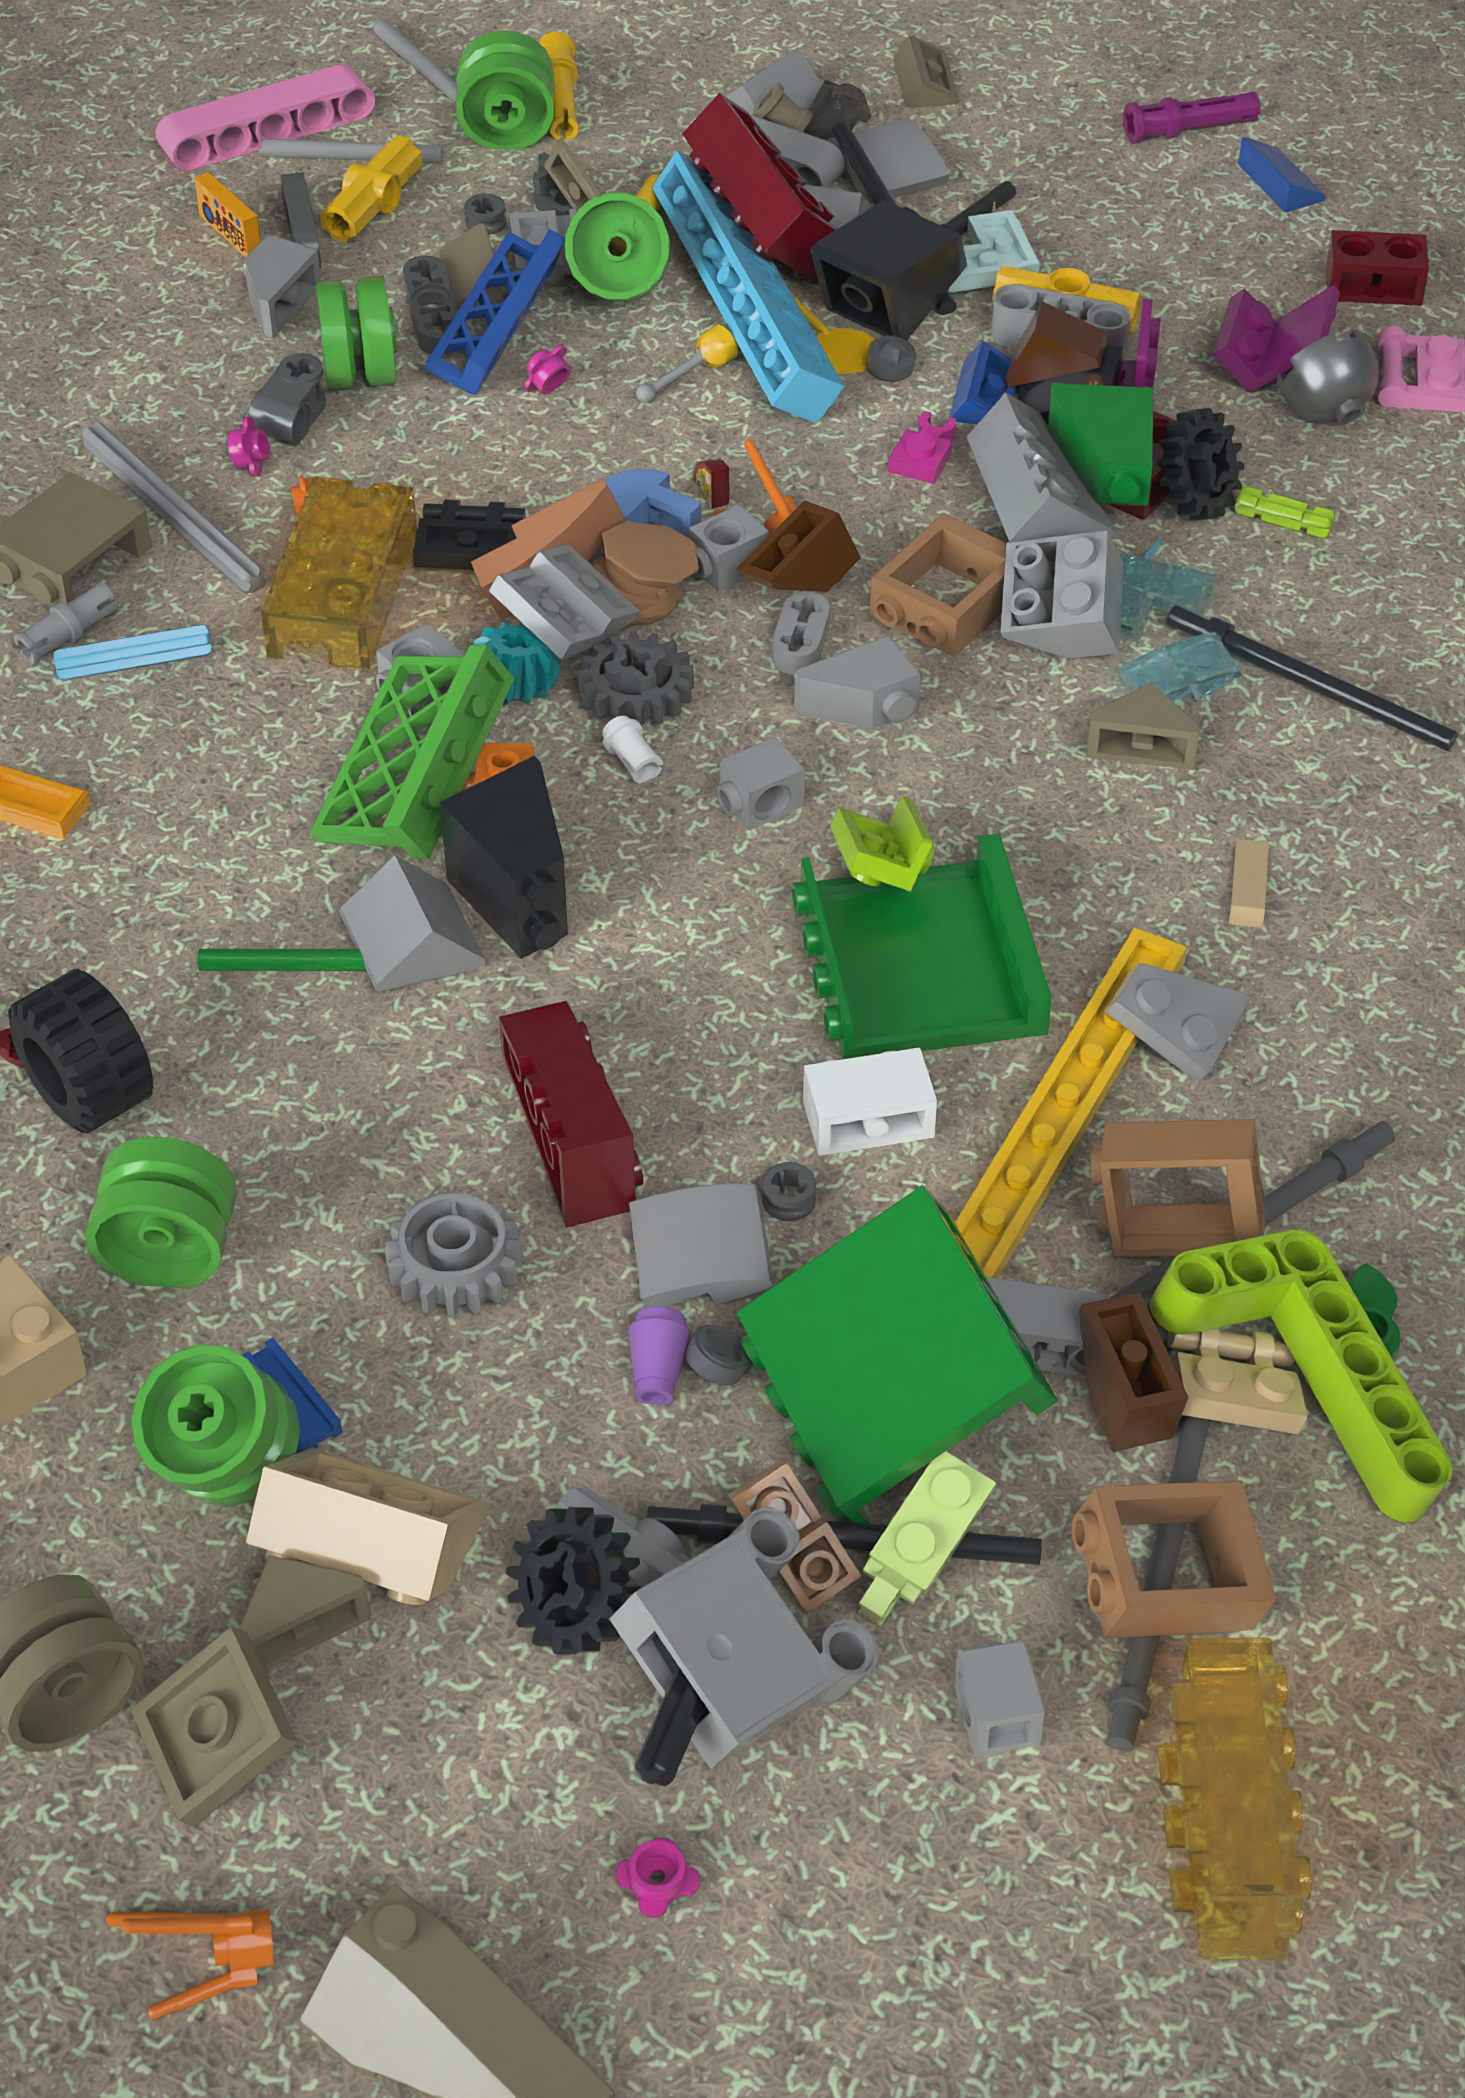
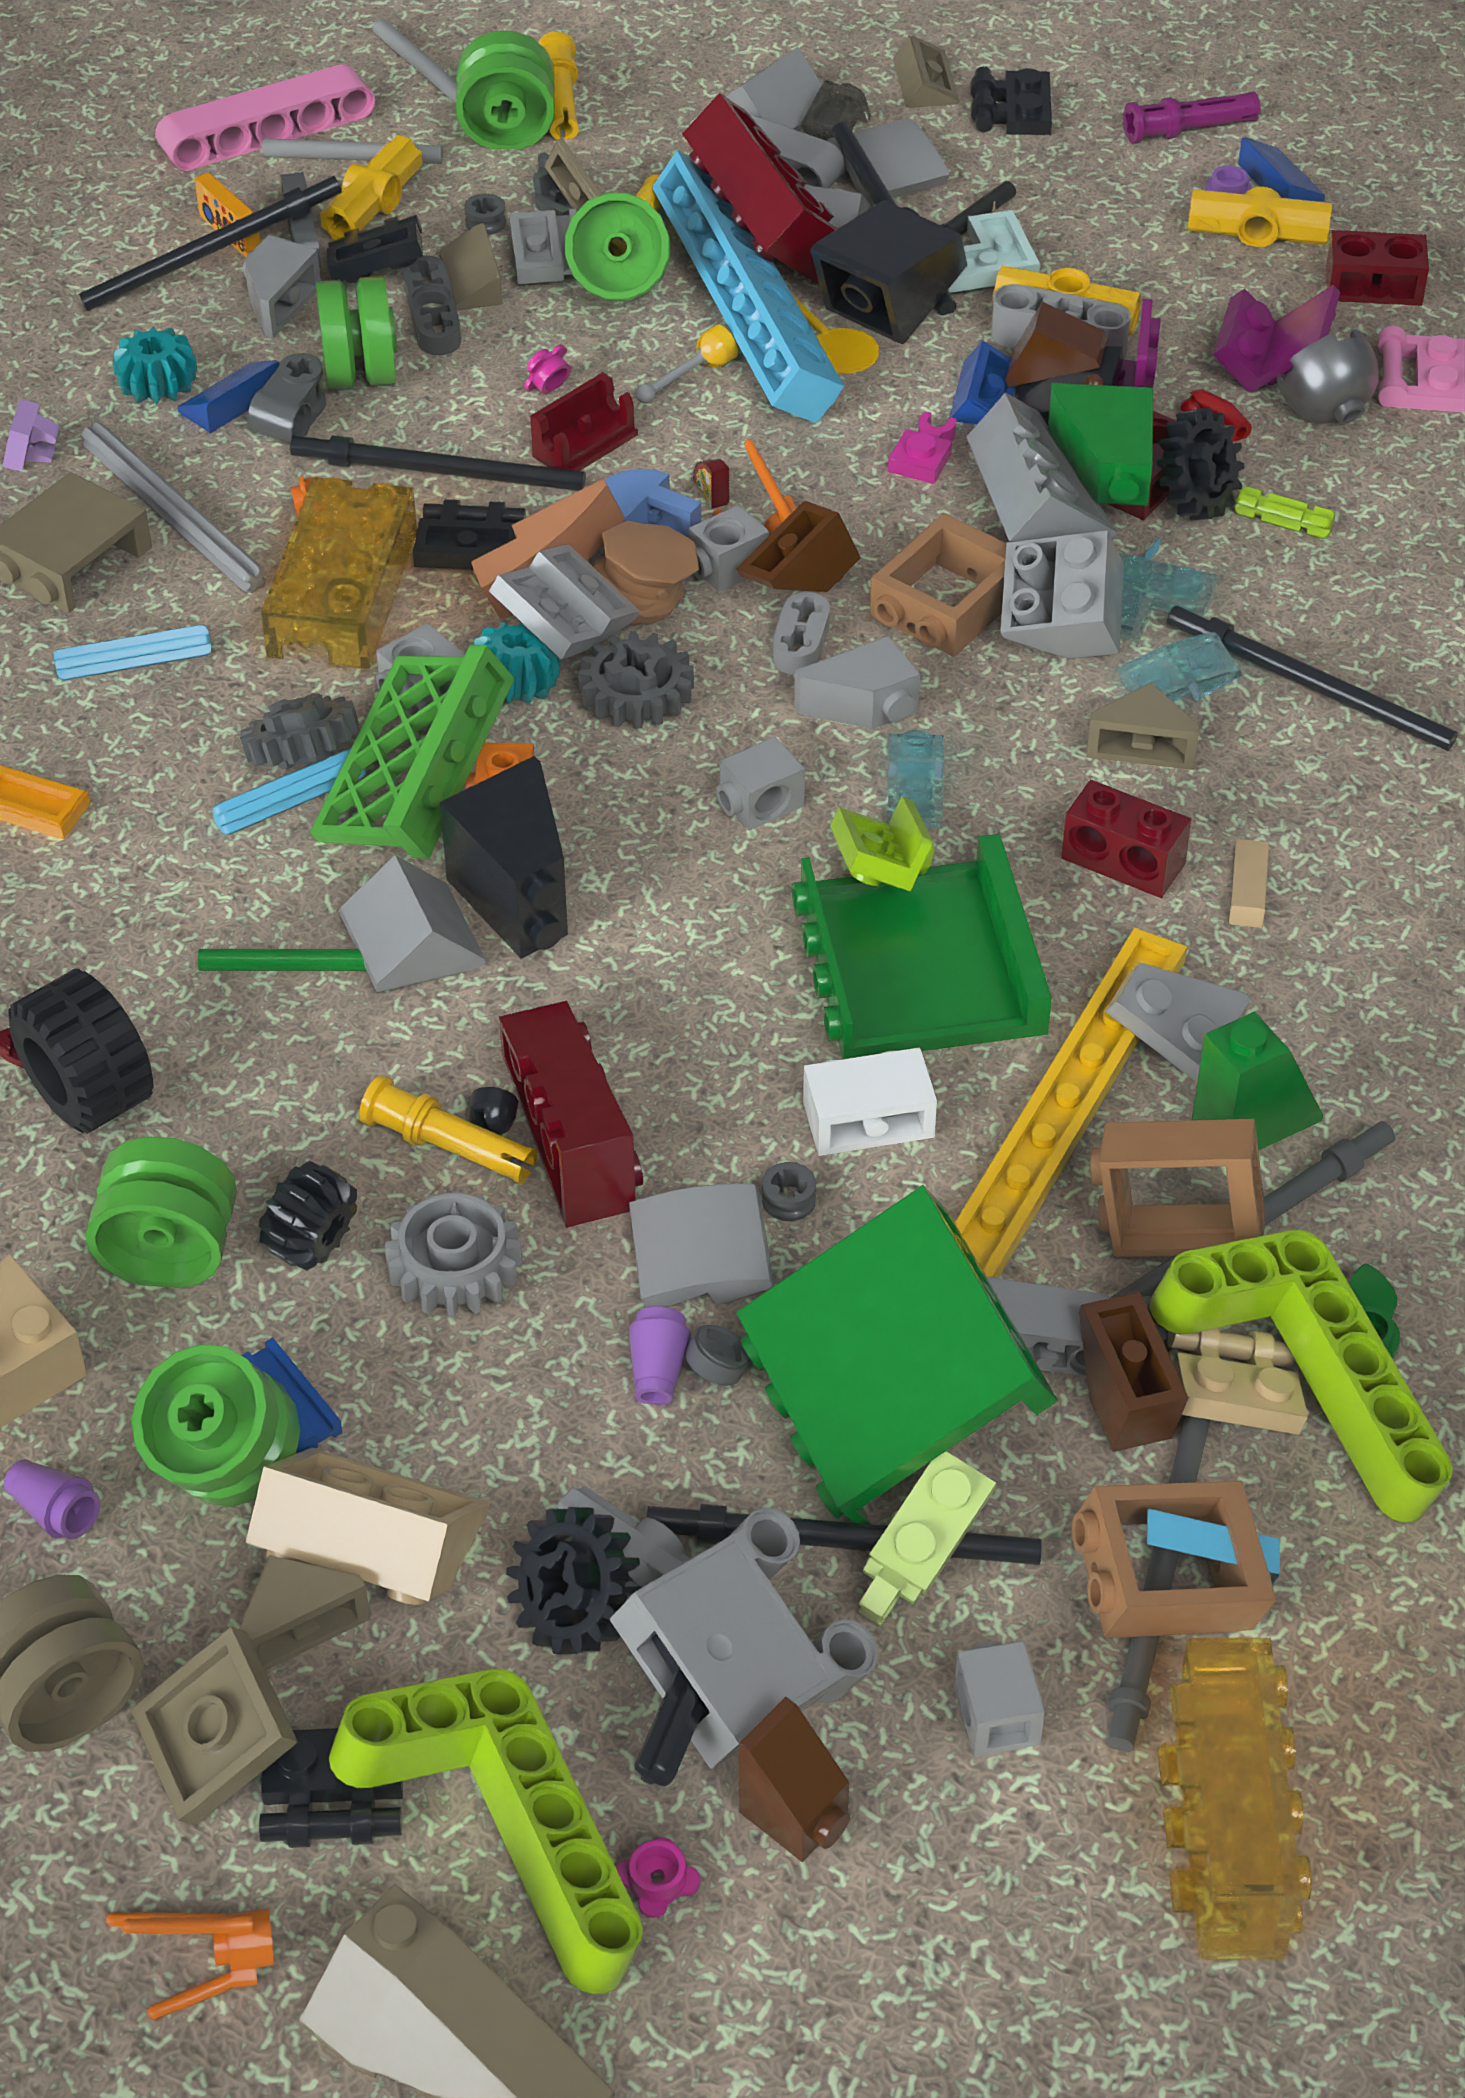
light grey pin [14,582,119,664] -> none
dark pink plate [228,417,270,477] -> none
blue fence [424,229,565,395] -> none
white pin [602,716,663,784] -> none
medium nougat slope [728,1459,862,1614] -> none
dark tan bush [753,82,813,132] -> none
dark grey tile [866,336,916,381] -> none
none -> lavender tile [2,399,60,471]
none -> medium lavender cone [4,1459,100,1539]
none -> black bar [79,176,342,311]
none -> teal gear [113,326,197,405]
none -> blue slope [177,360,280,433]
none -> medium azure axle [212,748,366,835]
none -> dark grey gear [240,693,360,769]
none -> black gear [259,1161,357,1271]
none -> black plate [259,1728,403,1848]
none -> black bar [290,435,586,491]
none -> black plate [327,215,423,283]
none -> lime beam [329,1669,643,1995]
none -> yellow pin [359,1074,538,1185]
none -> black hinge [469,1087,519,1135]
none -> dark red hinge [530,372,638,471]
none -> reddish brown slope [739,1697,850,1862]
none -> clear light blue slope [887,730,944,828]
none -> black plate [970,66,1052,135]
none -> dark red brick [1061,779,1192,898]
none -> medium azure piece [1147,1508,1280,1586]
none -> red arm [1180,389,1252,442]
none -> yellow piece [1188,186,1332,247]
none -> green slope [1192,1011,1323,1151]
none -> medium lavender plate [1206,166,1252,194]

